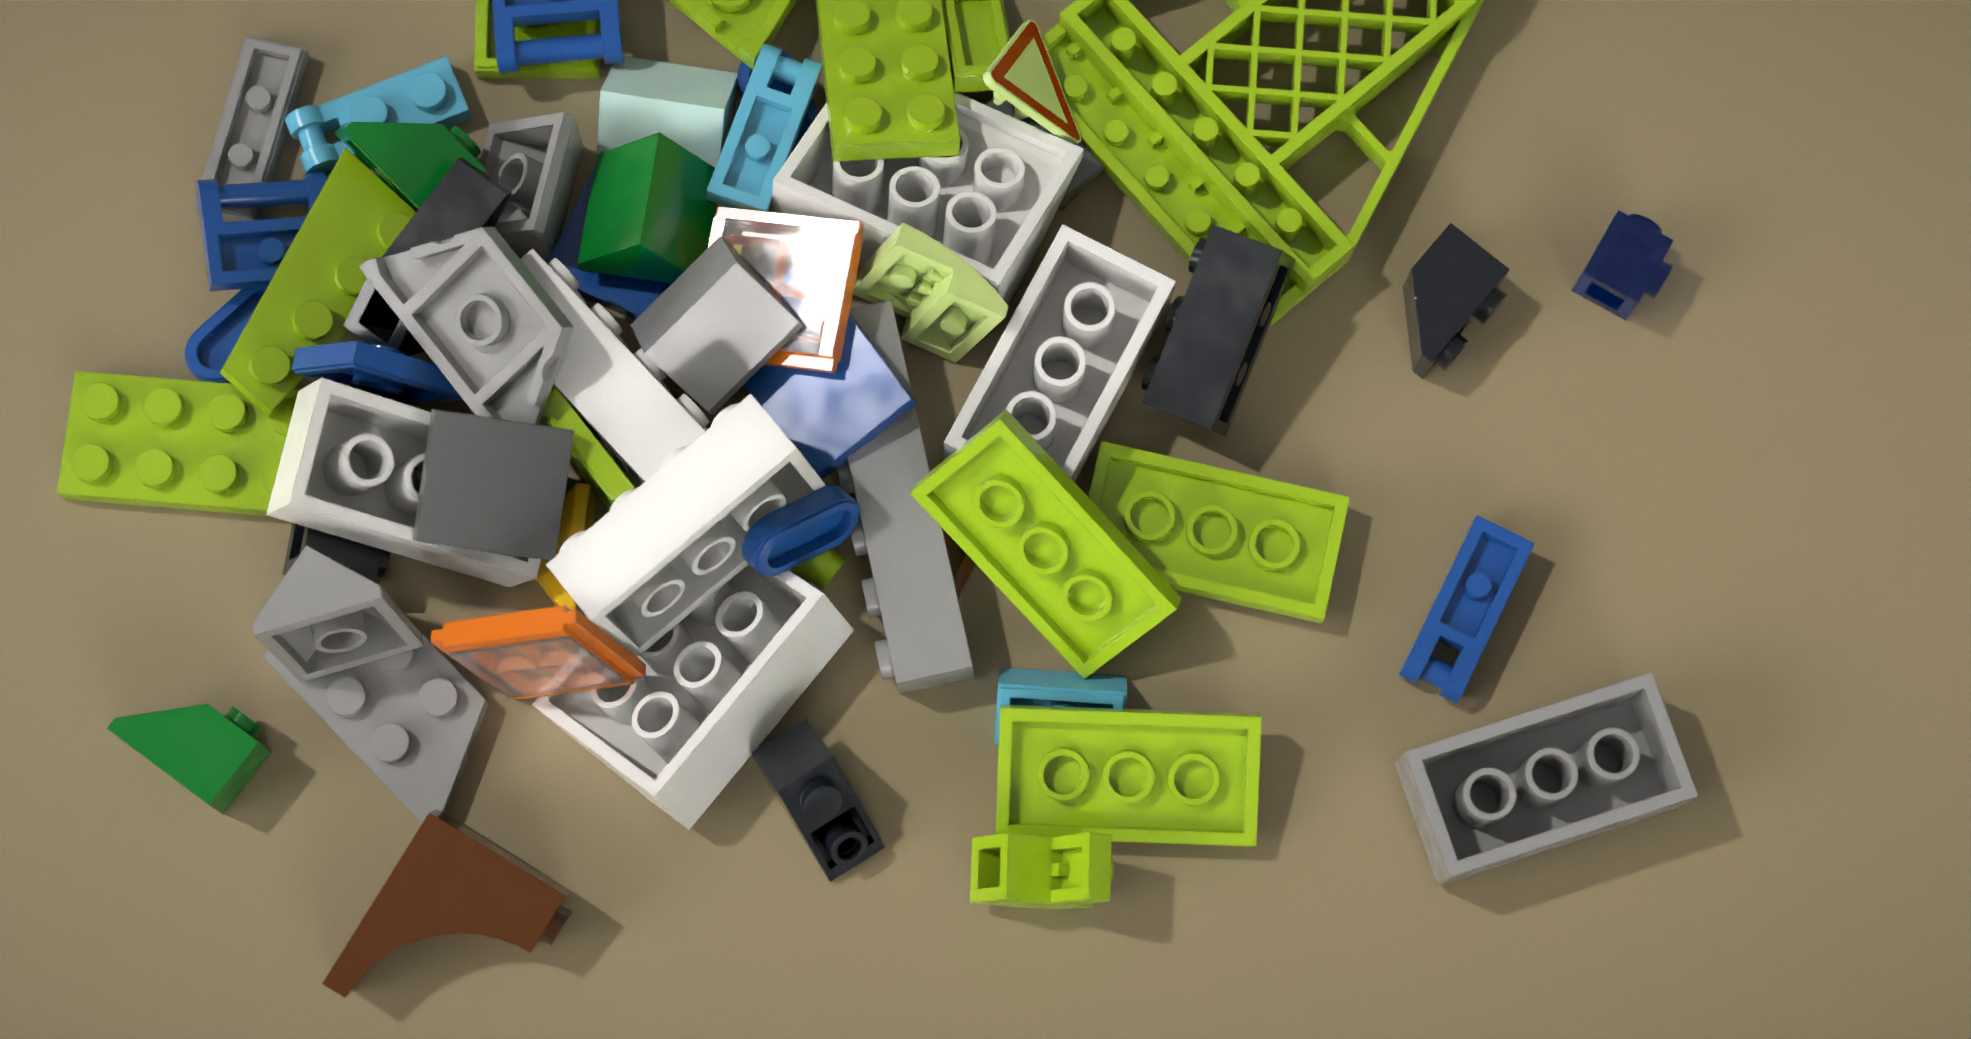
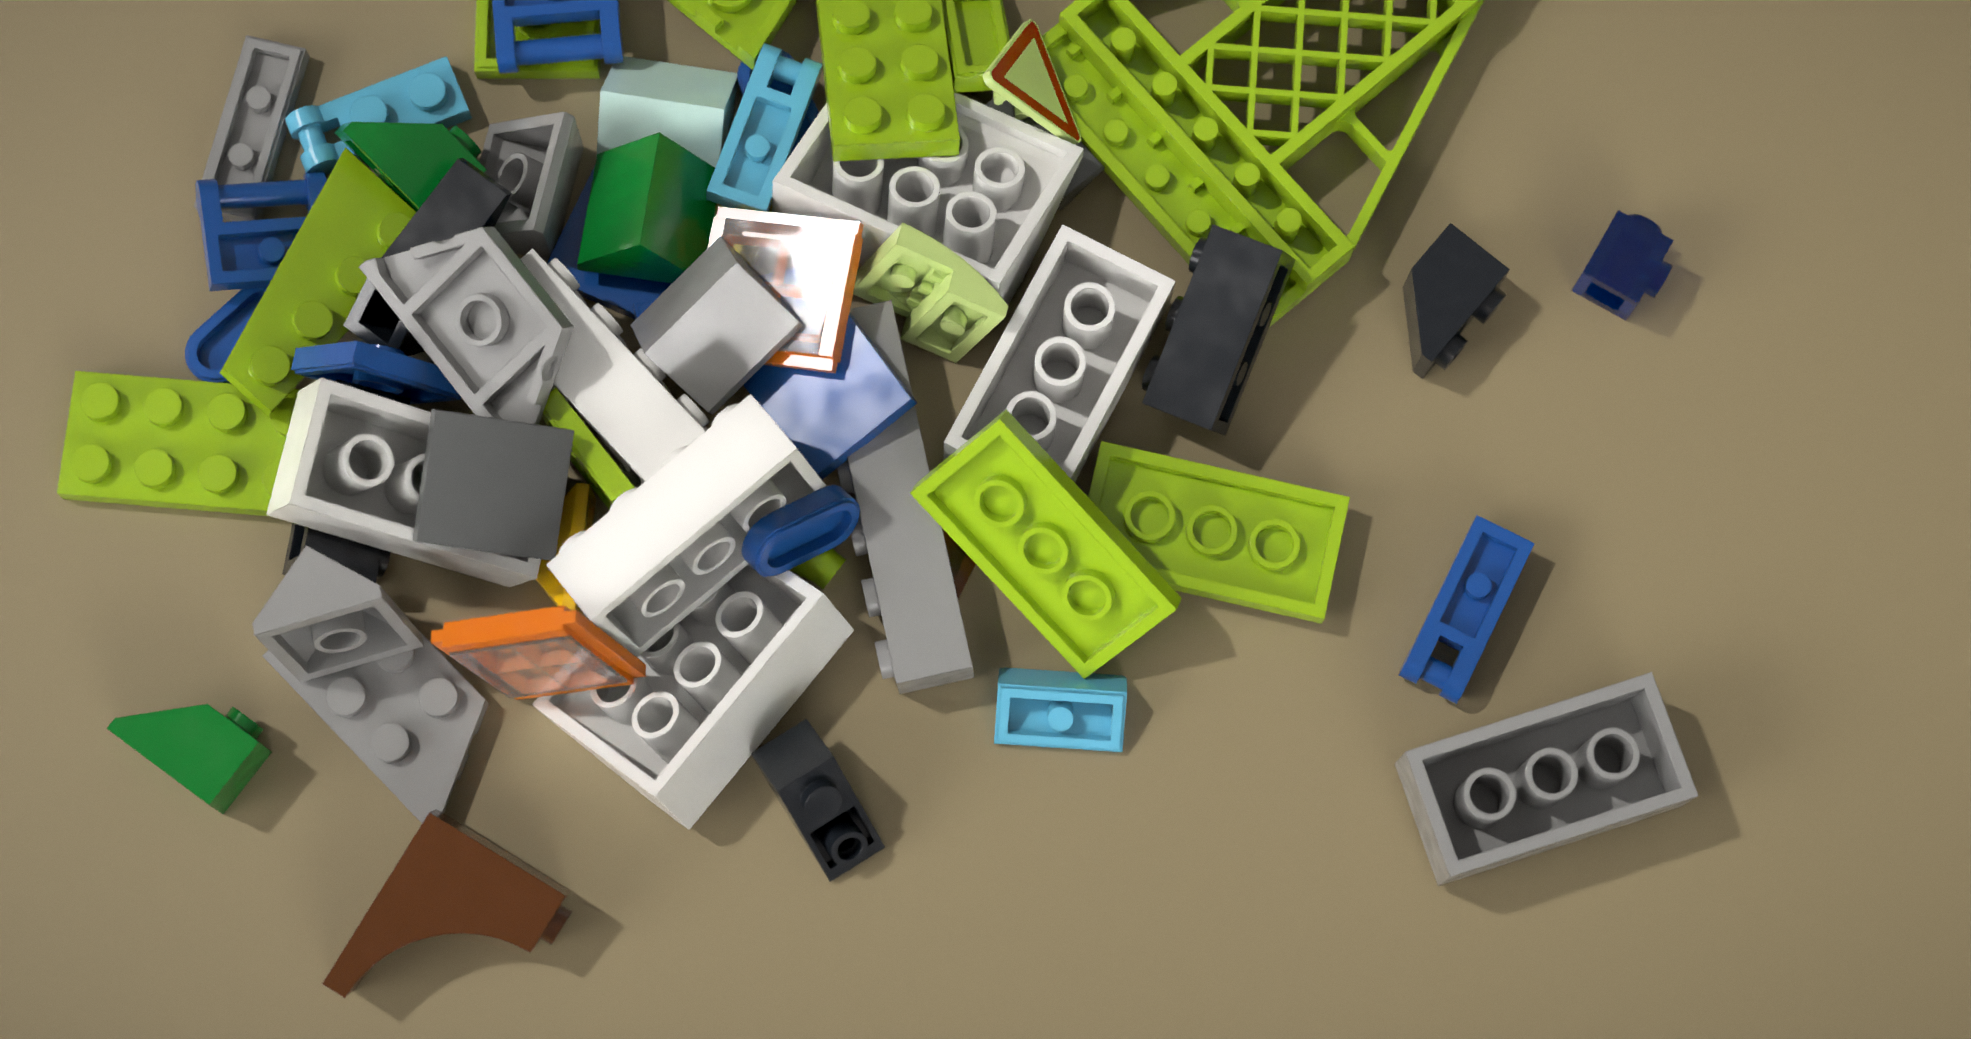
lime brick [970,832,1114,909] -> none
lime plate [995,705,1262,847] -> none

